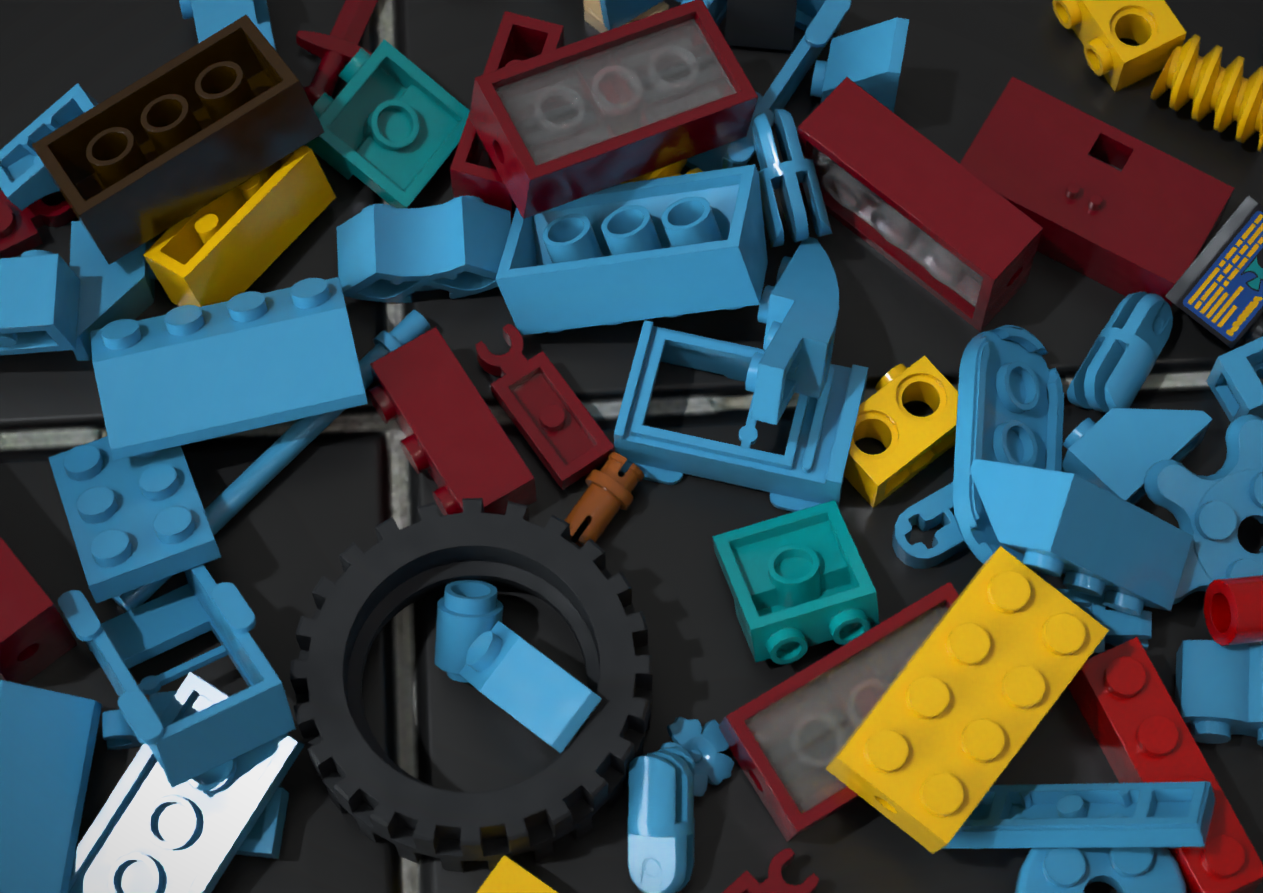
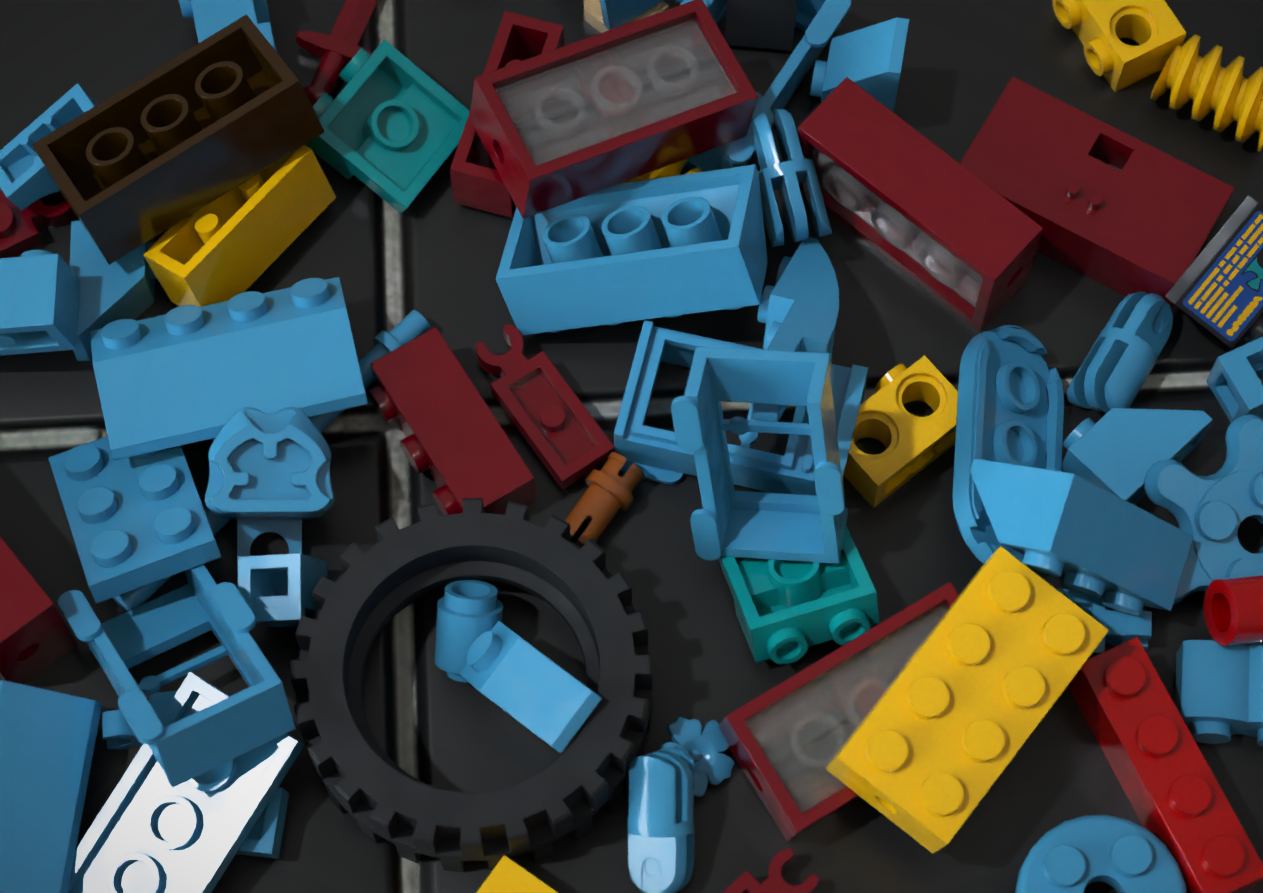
dark azure brick [336,196,511,303] -> none
dark azure beam [892,482,968,569] -> none
dark azure plate [941,782,1215,849] -> none
none -> dark azure piece [205,407,335,574]
none -> dark azure brick [238,553,328,627]
none -> dark azure piece [671,347,848,564]

